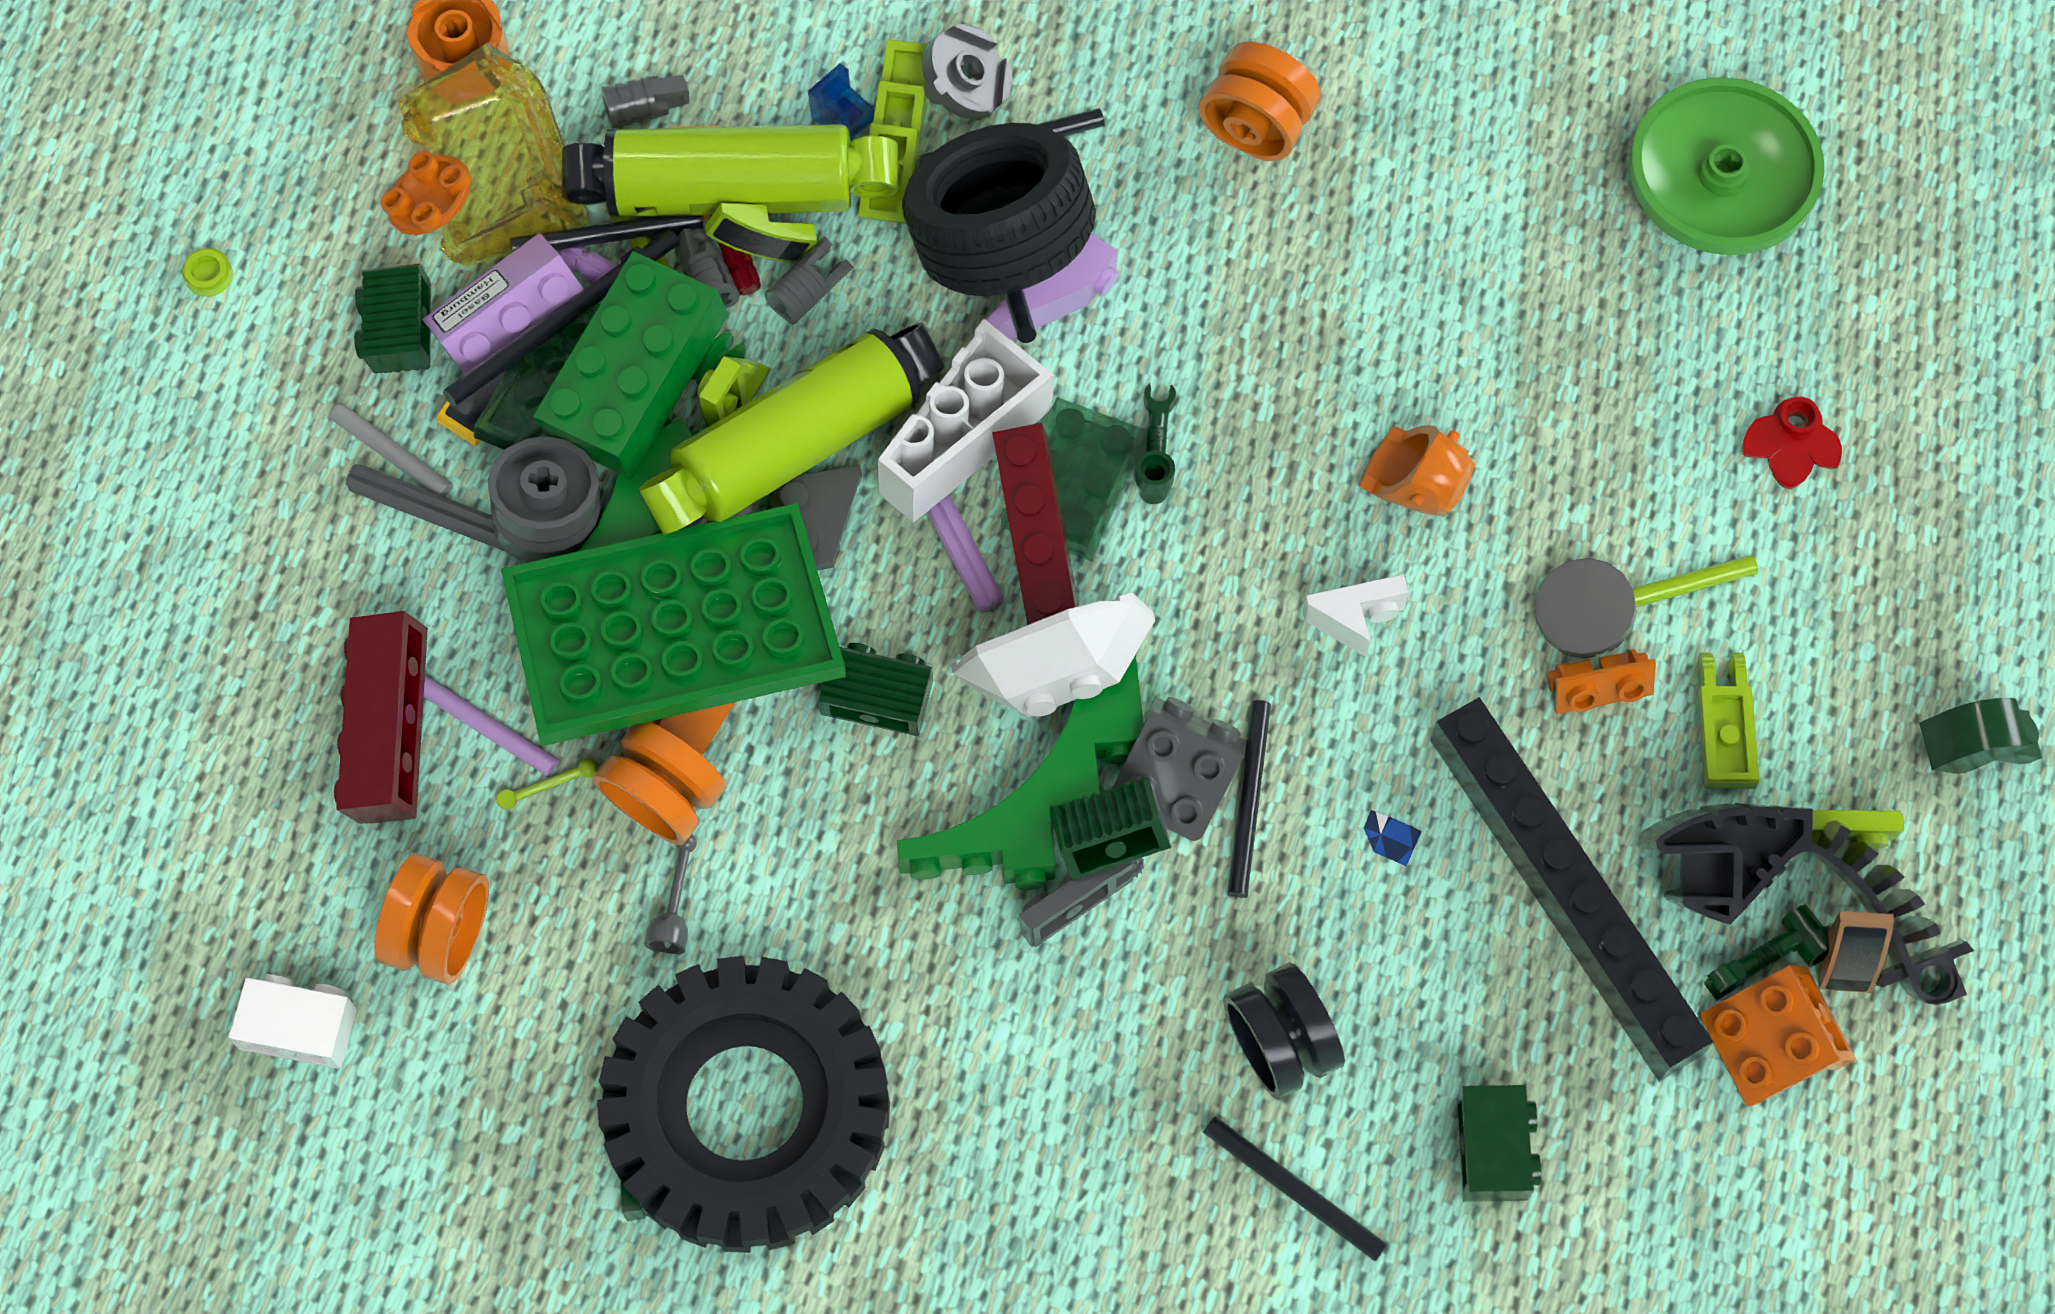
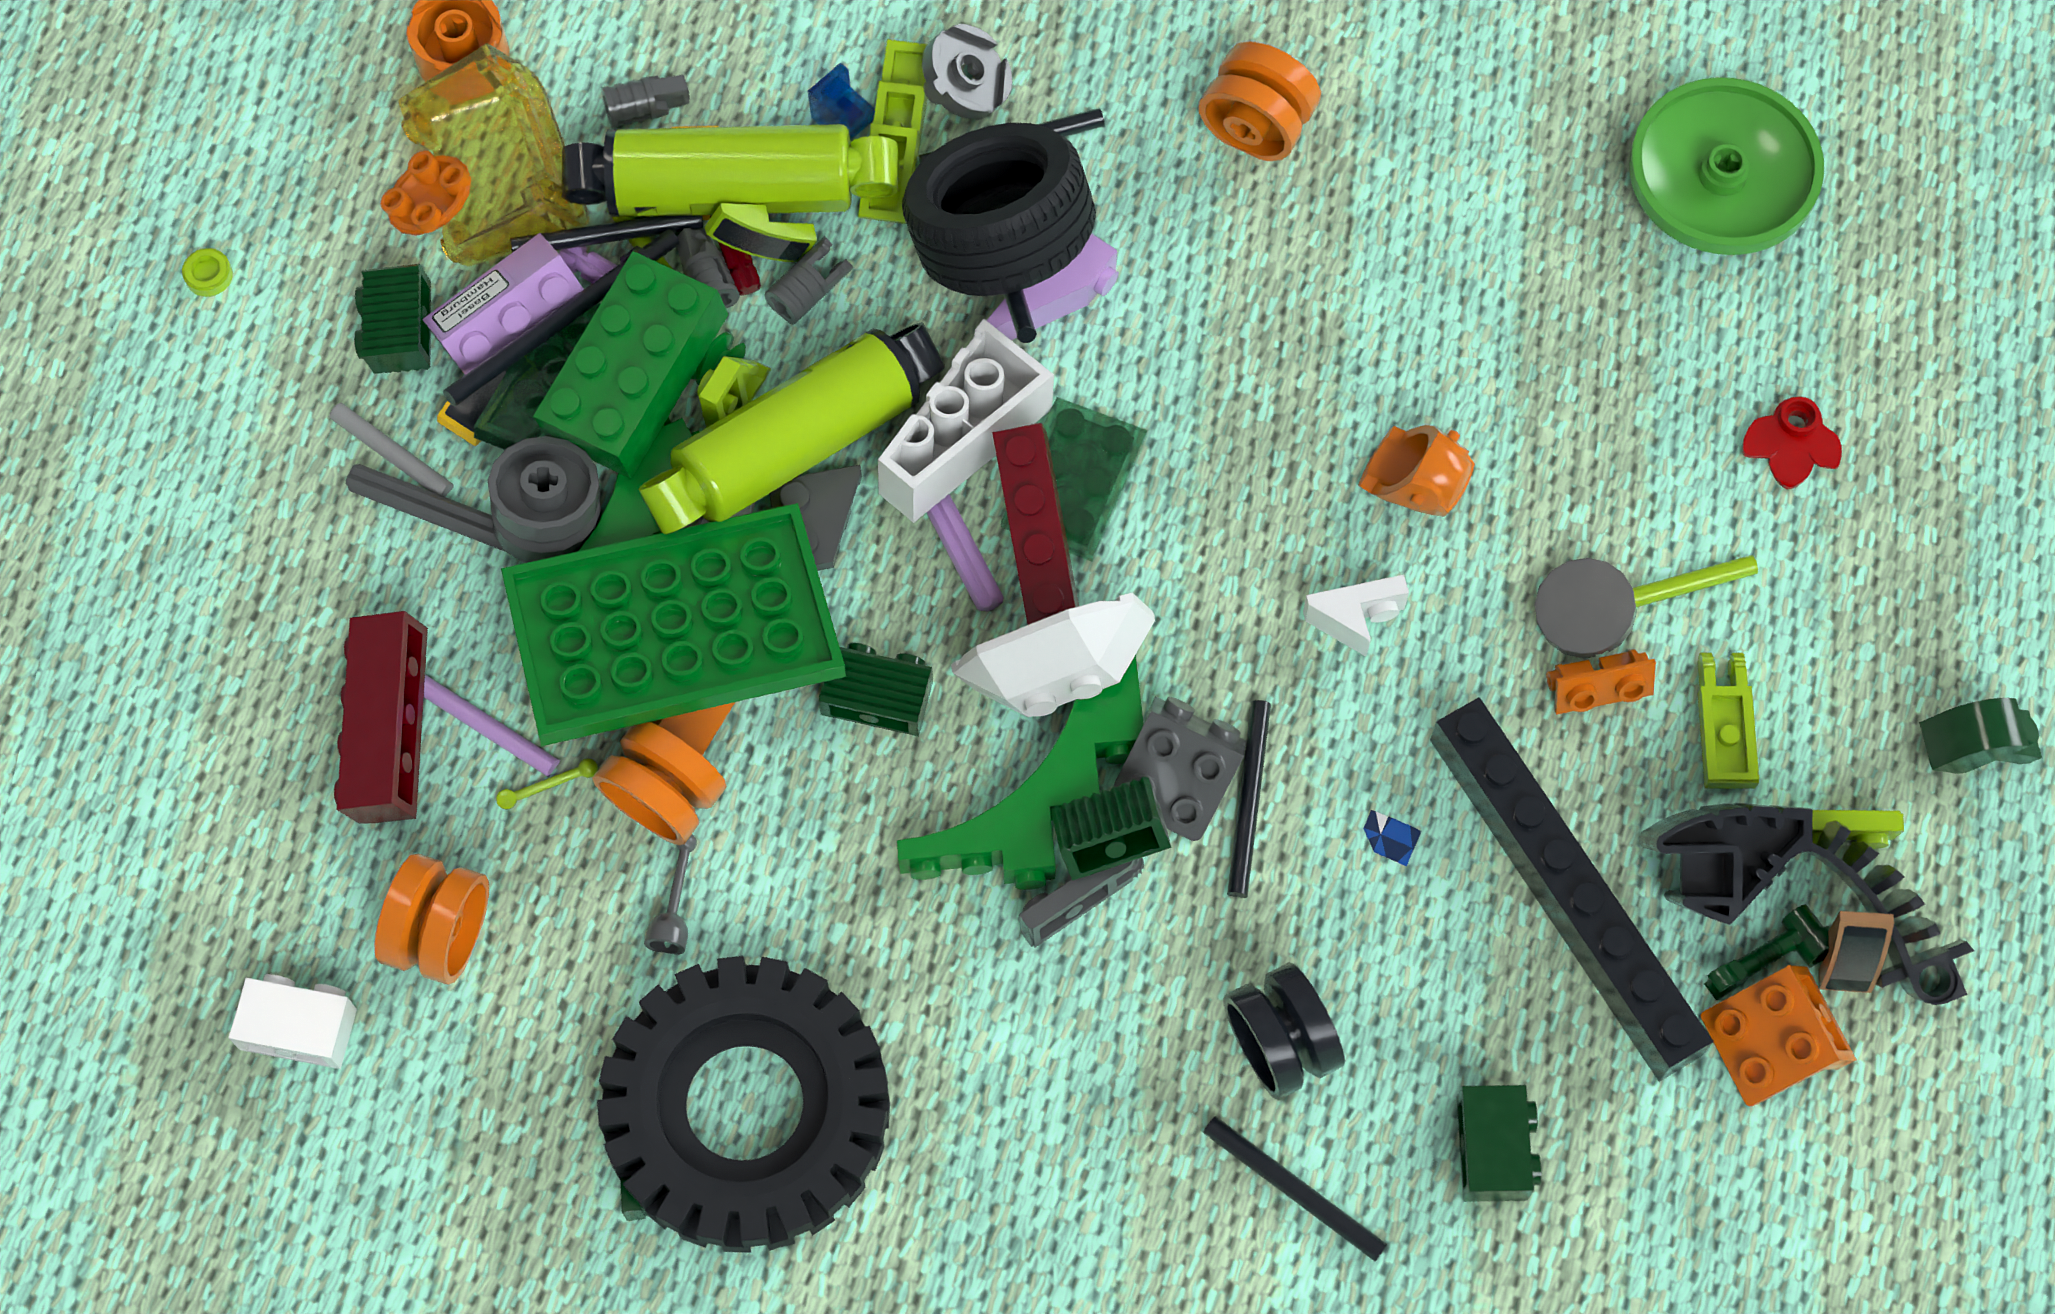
dark green brick [1135,383,1176,504] -> none

